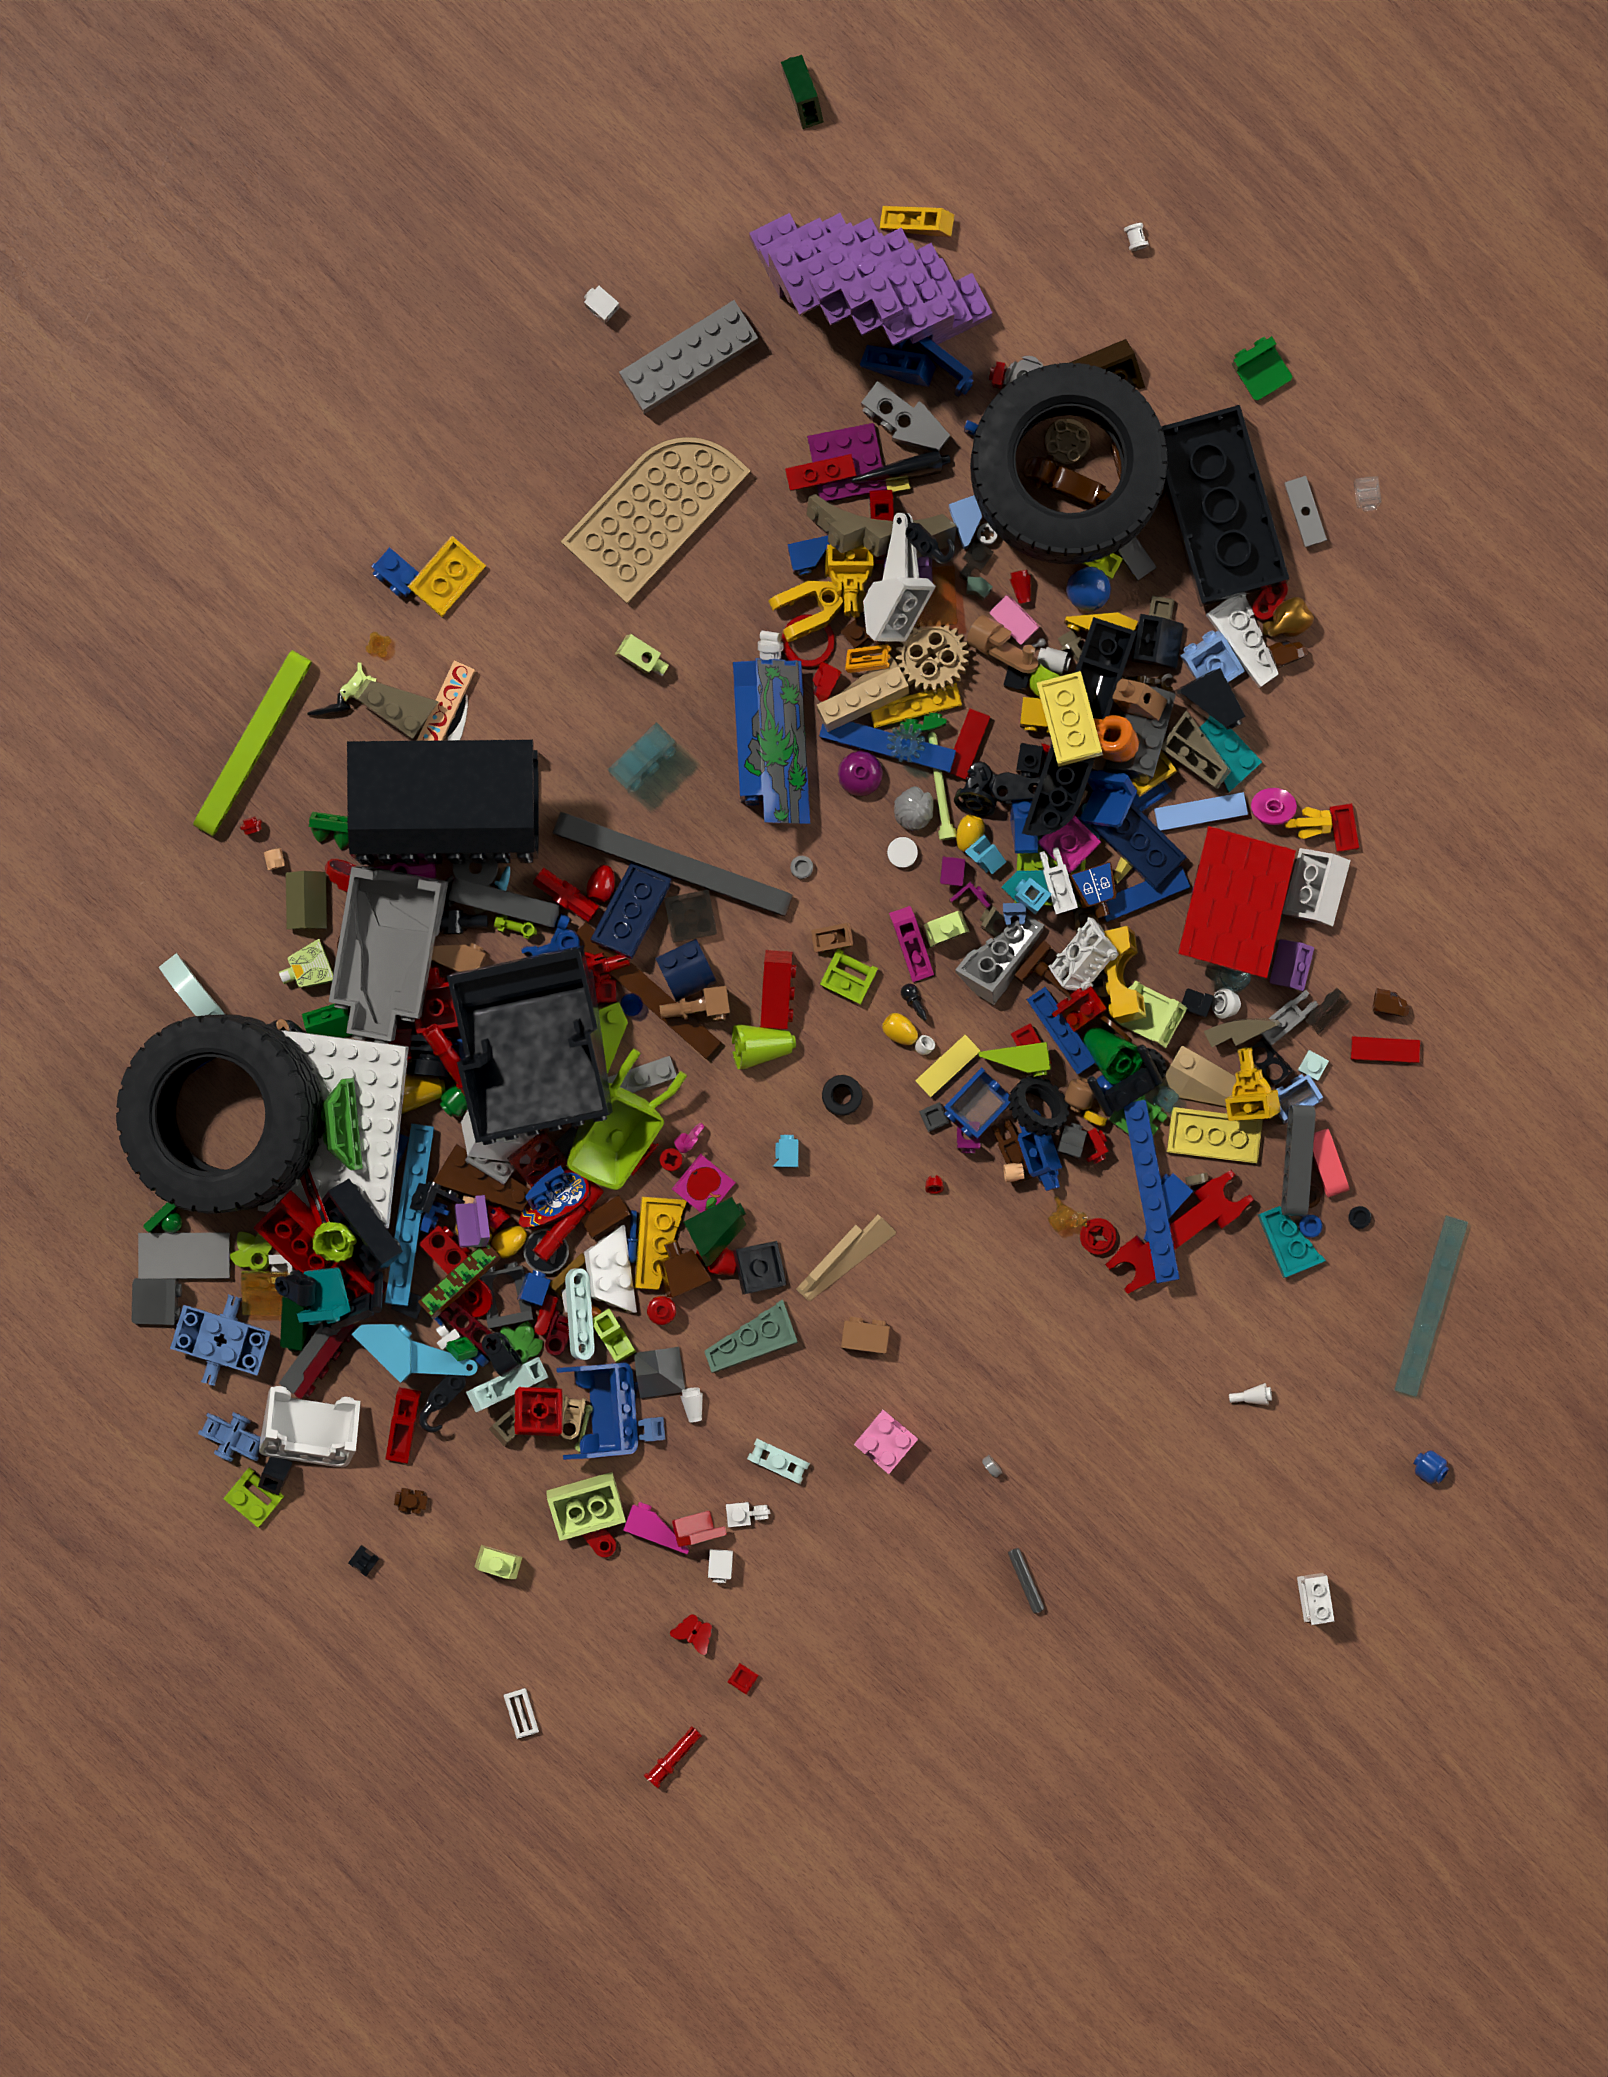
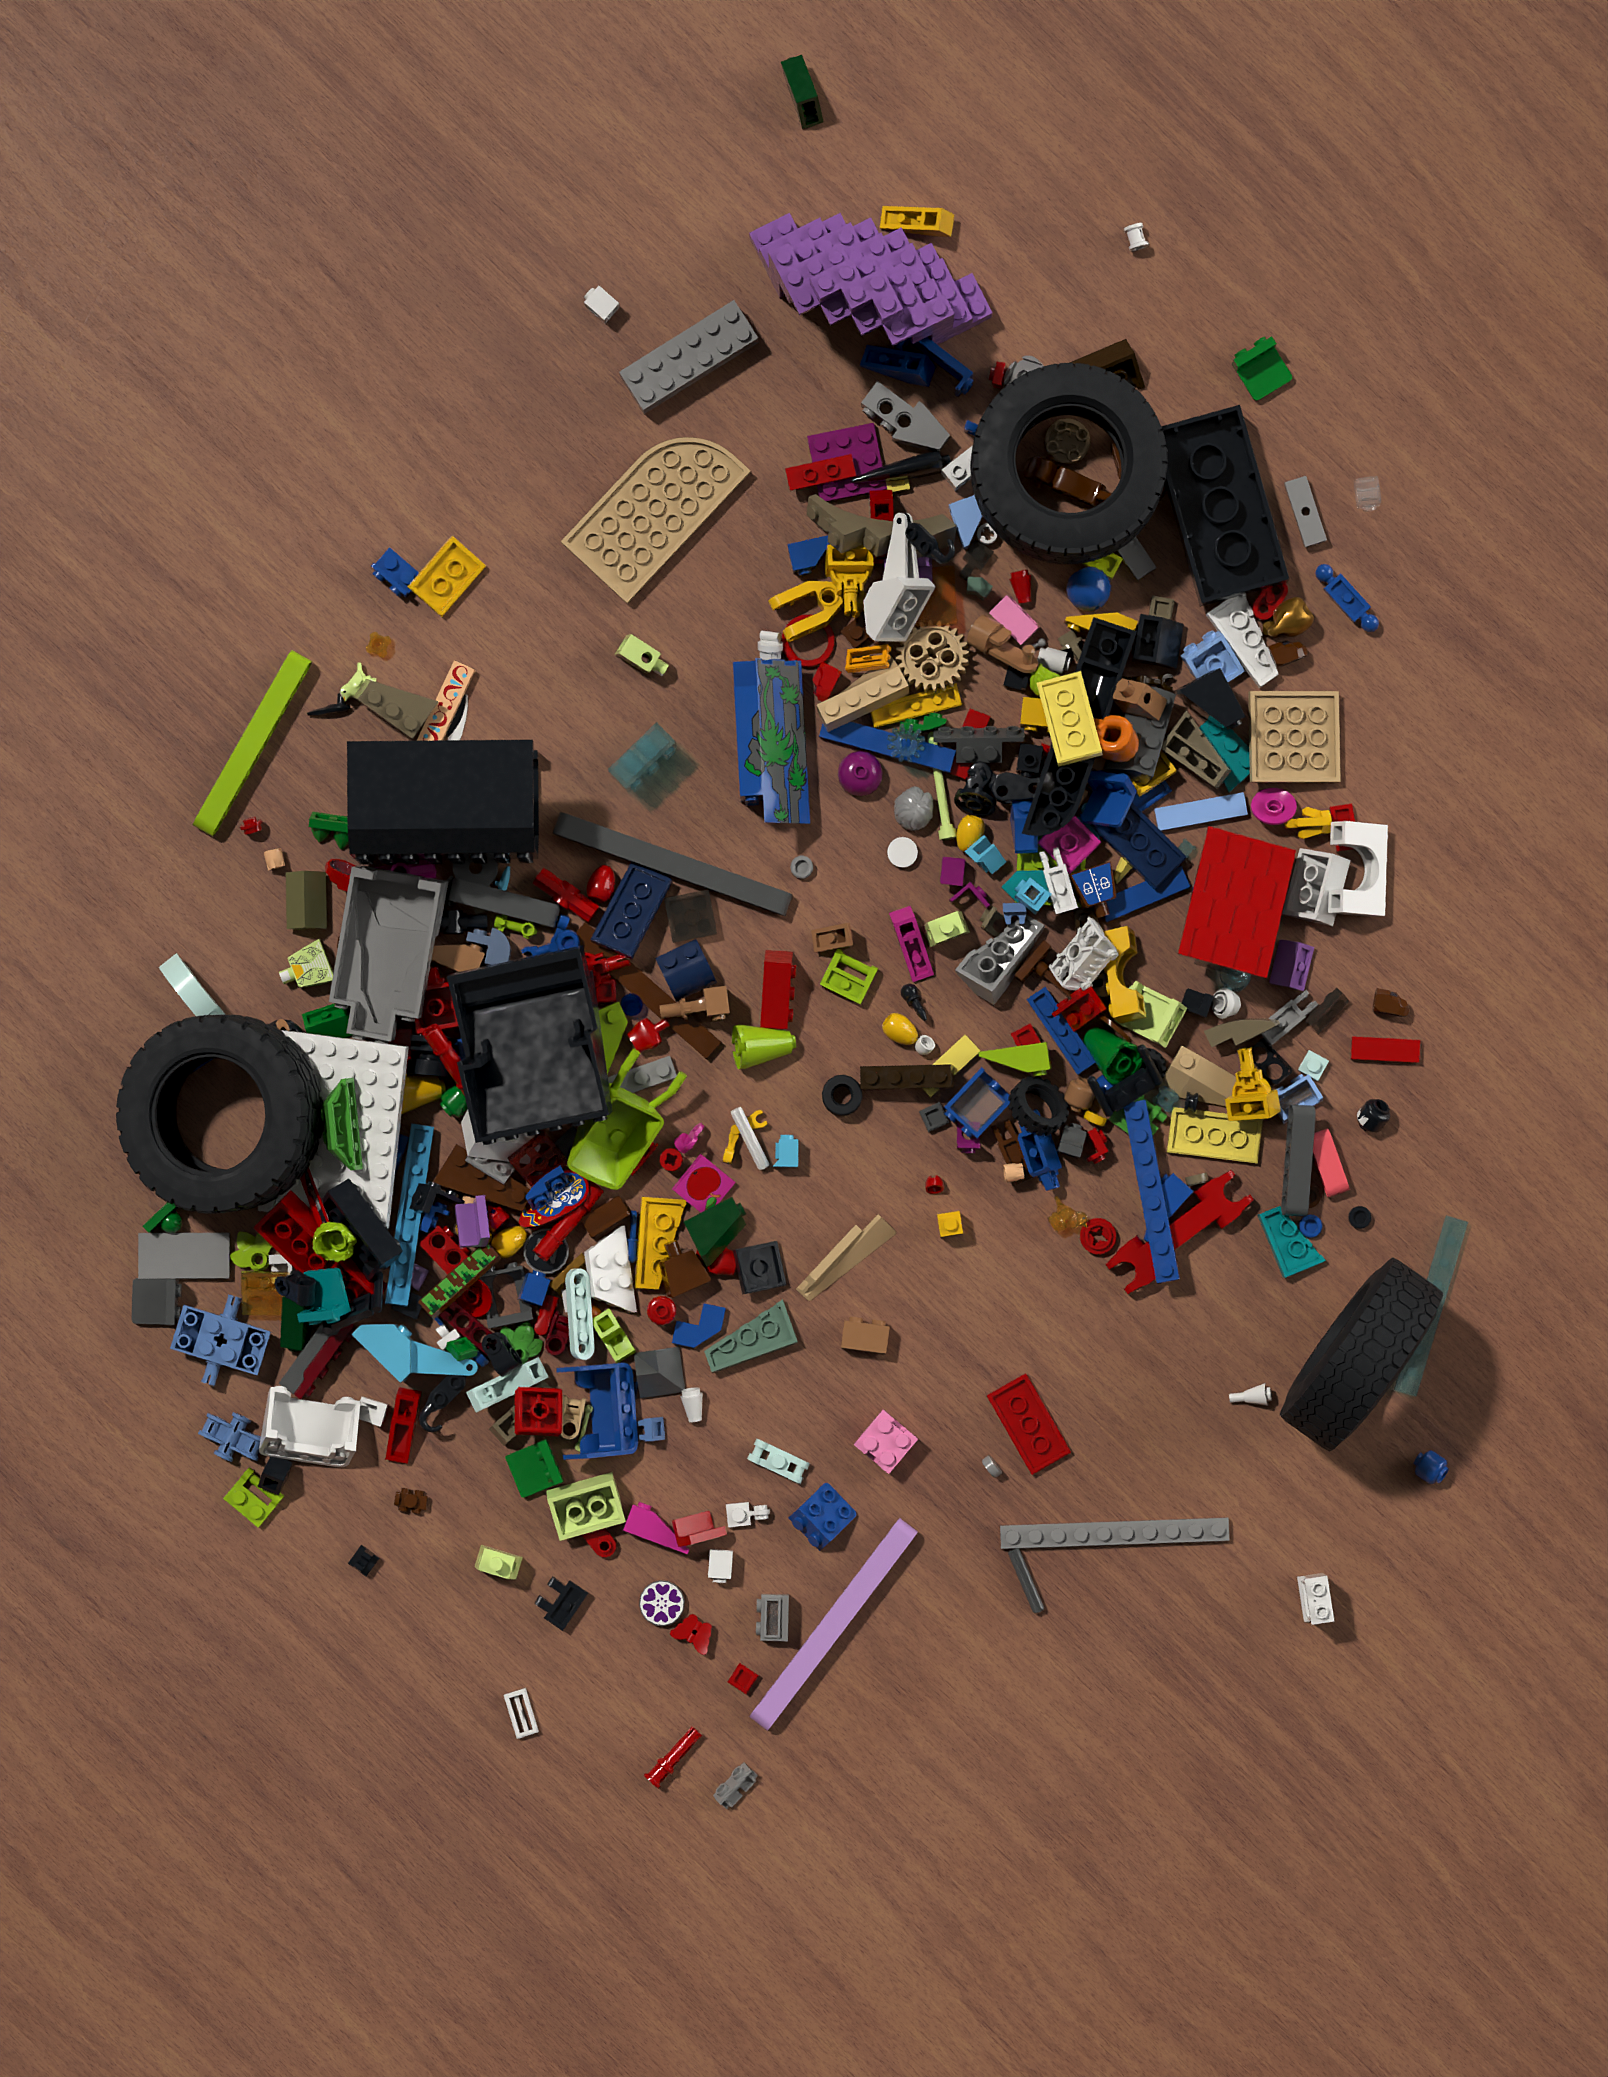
none -> white panel [359,1396,389,1427]
none -> lavender tile [411,1263,429,1291]
none -> sand blue brick [466,928,511,965]
none -> green bracket [505,1439,564,1498]
none -> black plate [534,1576,588,1631]
none -> red piece [627,1018,670,1053]
none -> tile [639,1580,685,1626]
none -> blue tile [672,1303,726,1348]
none -> light grey hinge [713,1762,758,1809]
none -> yellow piece [722,1110,768,1164]
none -> white axle [731,1107,769,1170]
none -> lavender beam [749,1518,918,1731]
none -> light grey window [756,1594,789,1642]
none -> blue bracket [788,1483,856,1551]
none -> dark brown arch [860,1064,954,1090]
none -> dark grey bracket [933,726,1025,763]
none -> yellow brick [937,1211,963,1237]
none -> white brick [941,445,973,491]
none -> red tile [986,1373,1071,1475]
none -> light grey plate [1000,1517,1229,1549]
none -> clear light blue piece [1178,839,1196,859]
none -> black bush [1184,1092,1198,1113]
none -> tan piece [1248,691,1341,783]
none -> black tyre [1280,1258,1443,1451]
none -> blue plate [1315,564,1379,632]
none -> white arch [1328,821,1388,917]
none -> black head [1357,1099,1391,1133]

